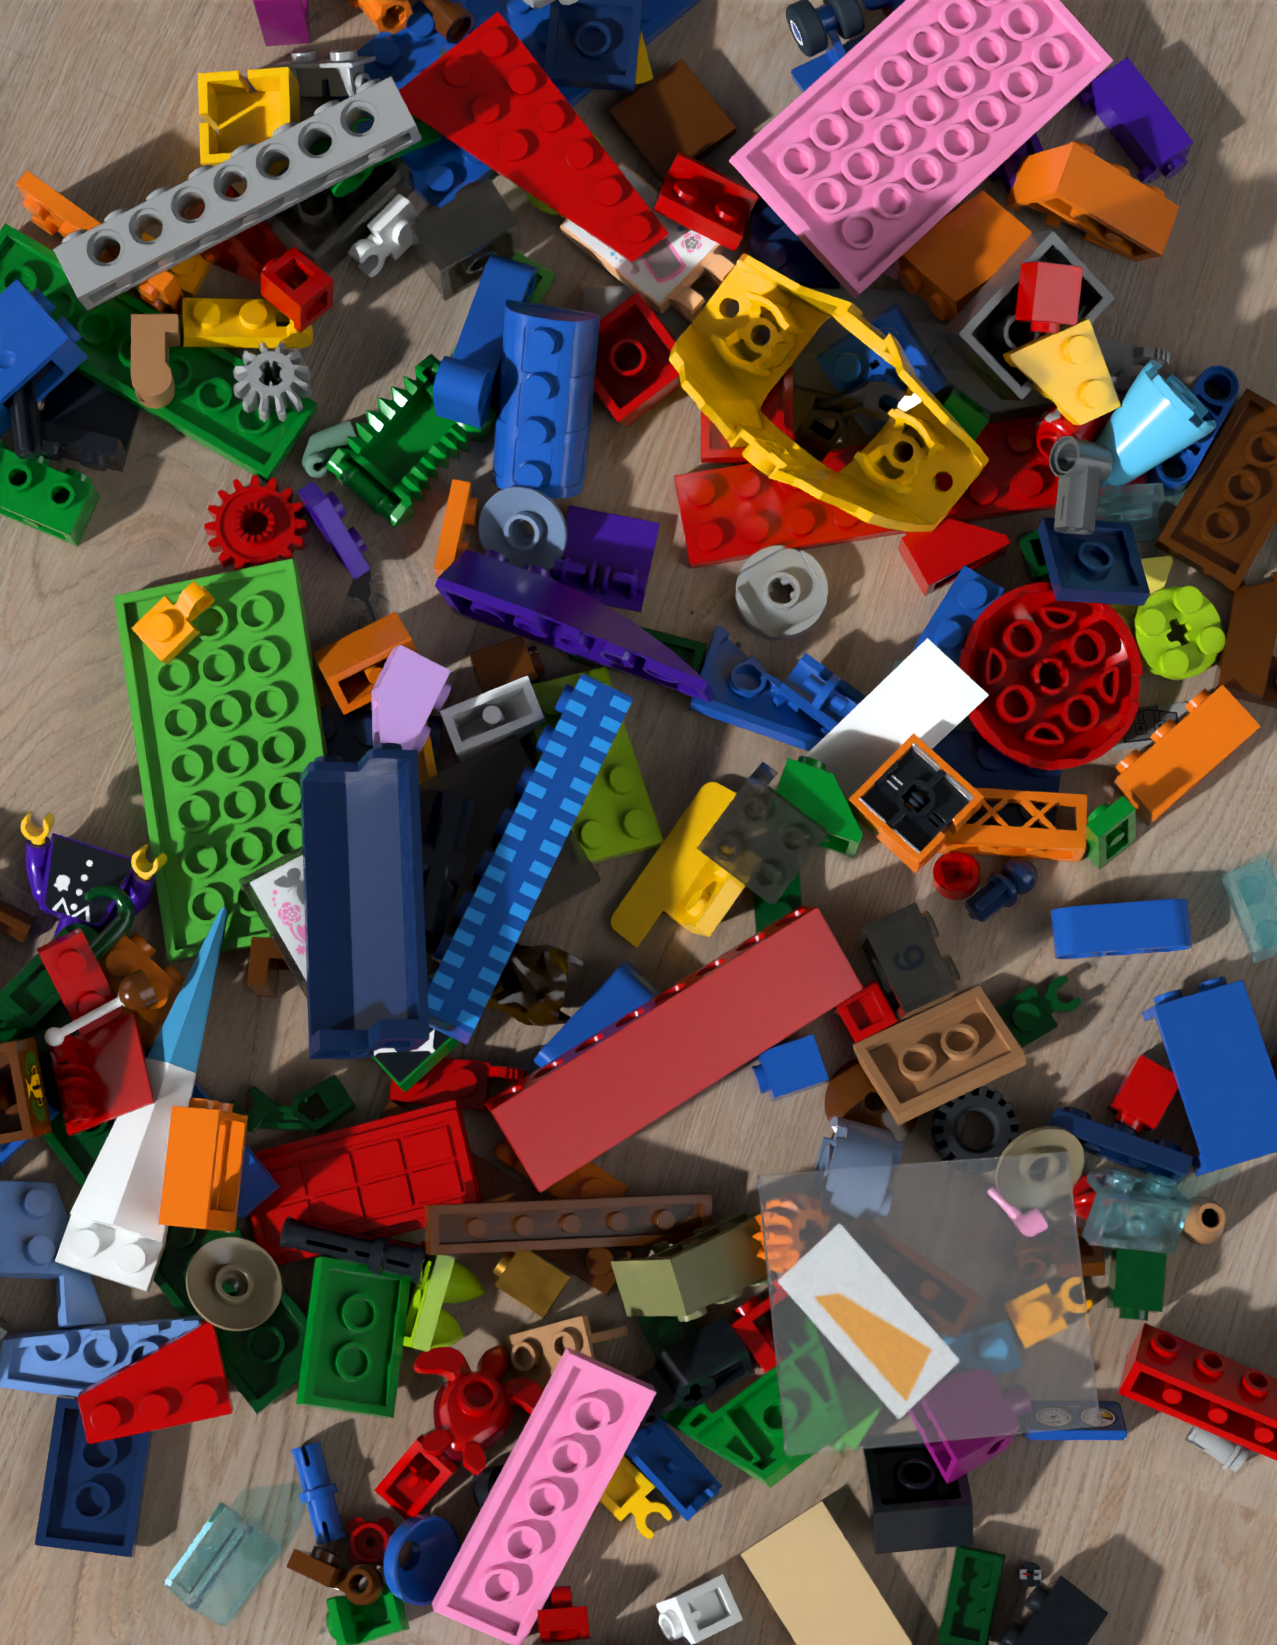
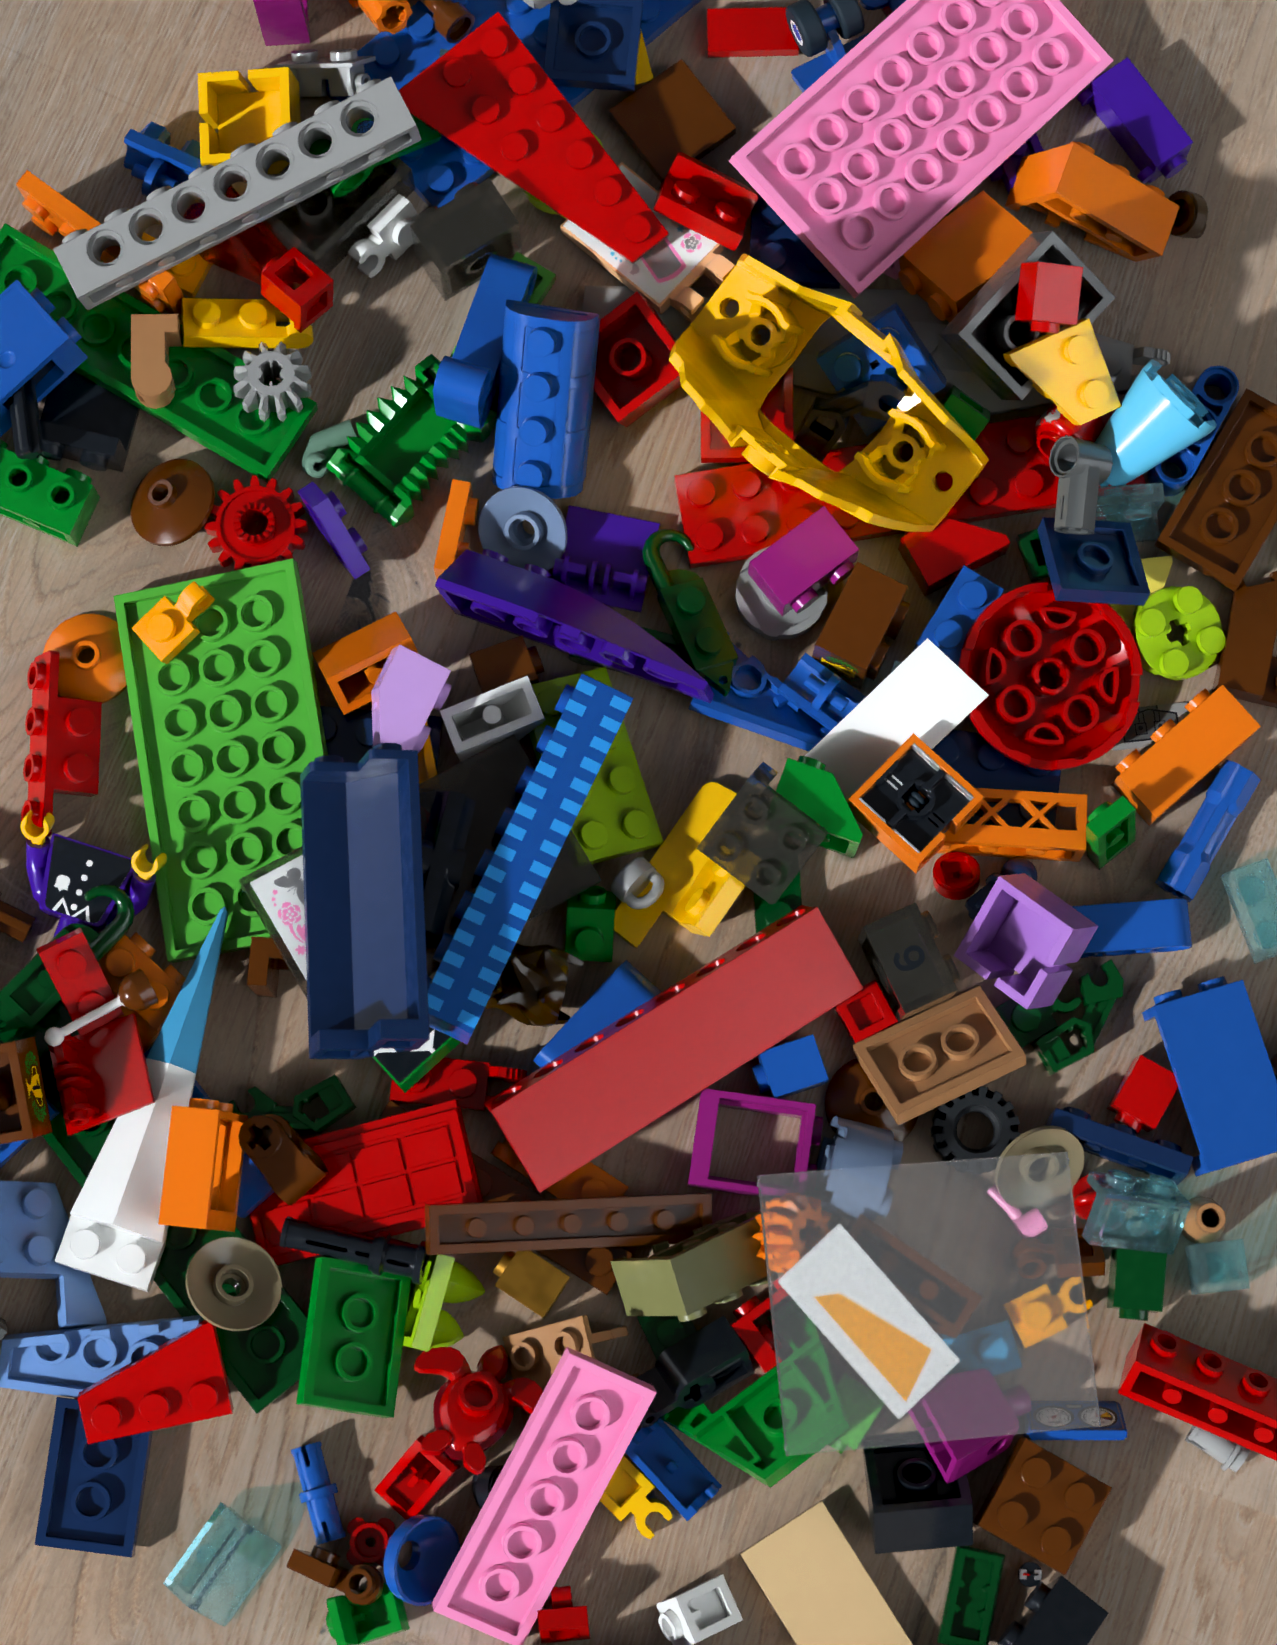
none -> red bracket [21,650,102,840]
none -> orange dish [43,614,127,704]
none -> blue hips [124,121,202,196]
none -> reddish brown dish [131,459,215,546]
none -> reddish brown piece [238,1114,329,1206]
none -> green bracket [565,885,616,962]
none -> light grey tile [611,857,665,910]
none -> dark green plate [642,529,739,697]
none -> magenta window [688,1088,823,1199]
none -> red tile [707,7,799,58]
none -> magenta brick [748,506,859,617]
none -> reddish brown brick [812,562,911,689]
none -> medium lavender piece [954,873,1099,1010]
none -> reddish brown brick [973,1437,1112,1575]
none -> dark green piece [1032,960,1124,1076]
none -> blue axle [1155,760,1261,903]
none -> dark brown tile [1168,190,1208,238]
none -> clear light blue brick [1185,1239,1250,1295]

